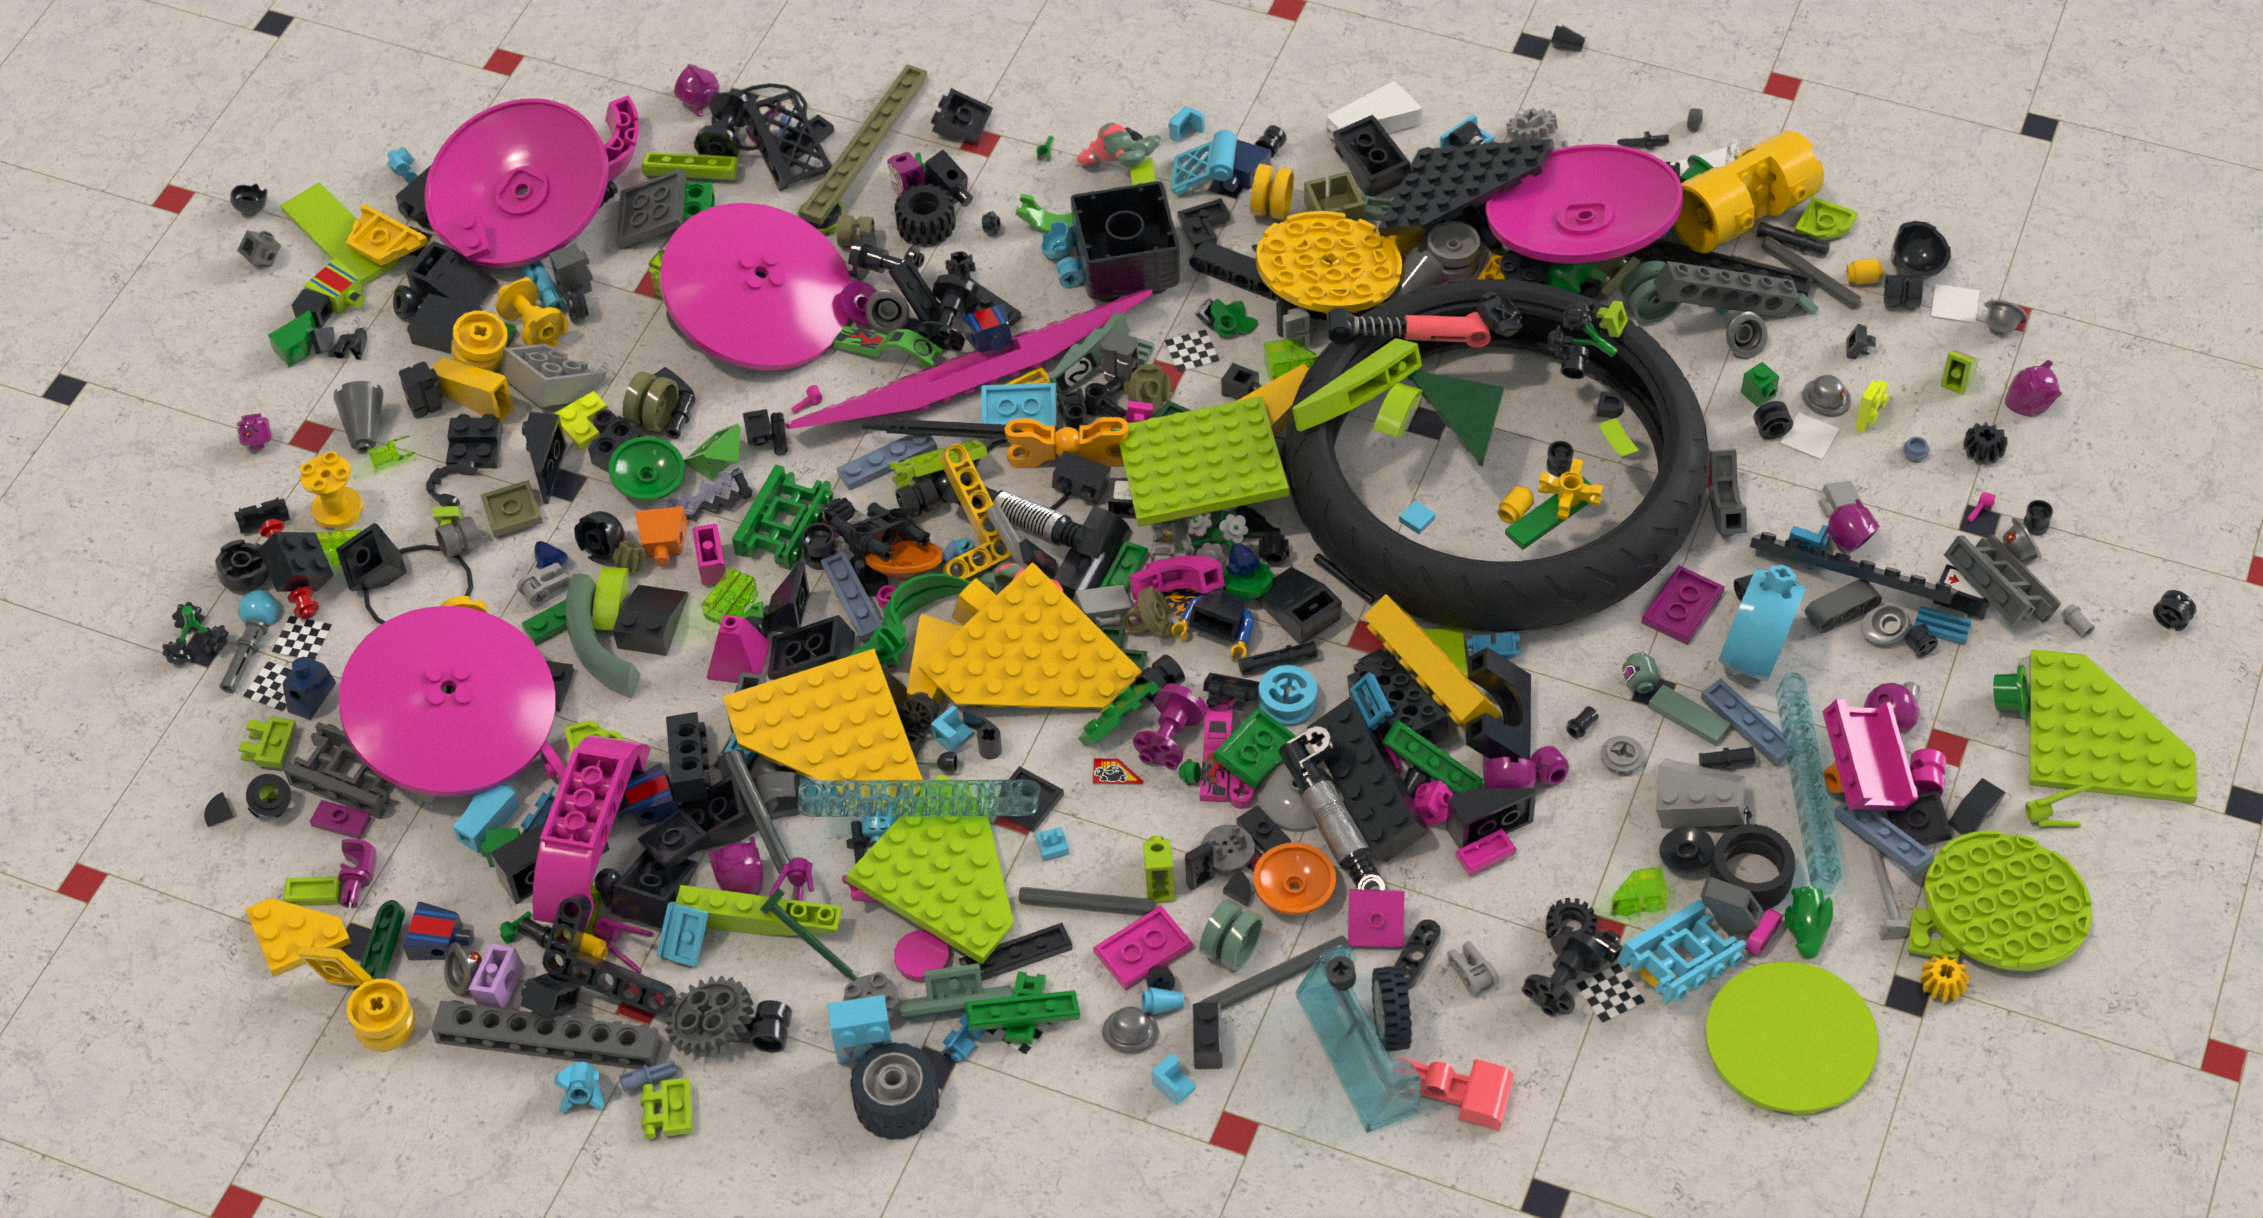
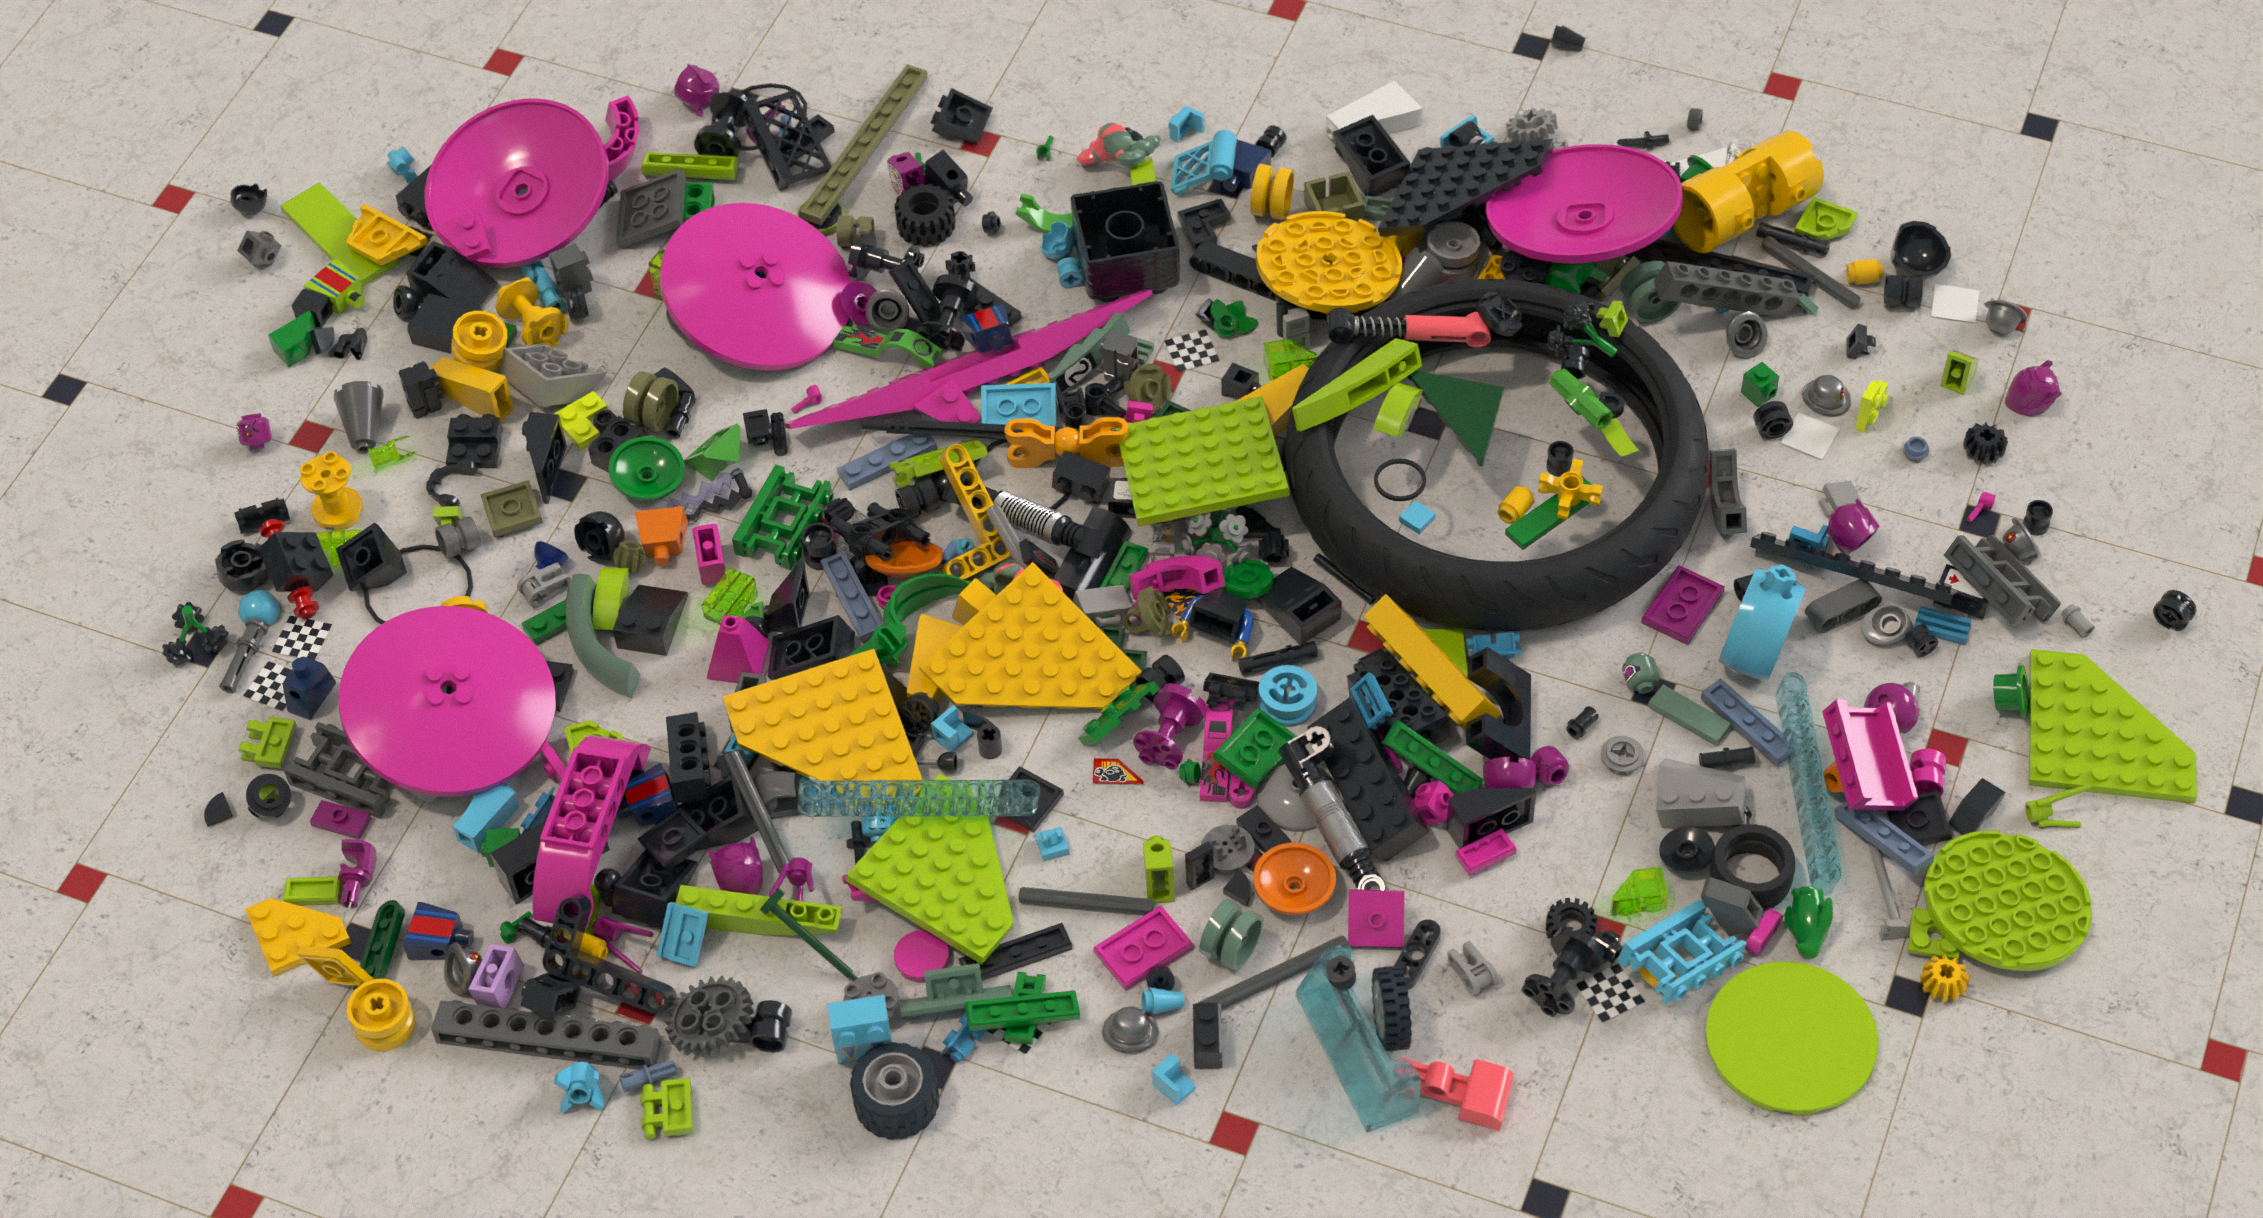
clear blue brick [1226,543,1260,578] -> none
none -> dark pink wing [914,379,982,423]
none -> black piece [1374,458,1426,501]
none -> bright green piece [1549,368,1614,430]

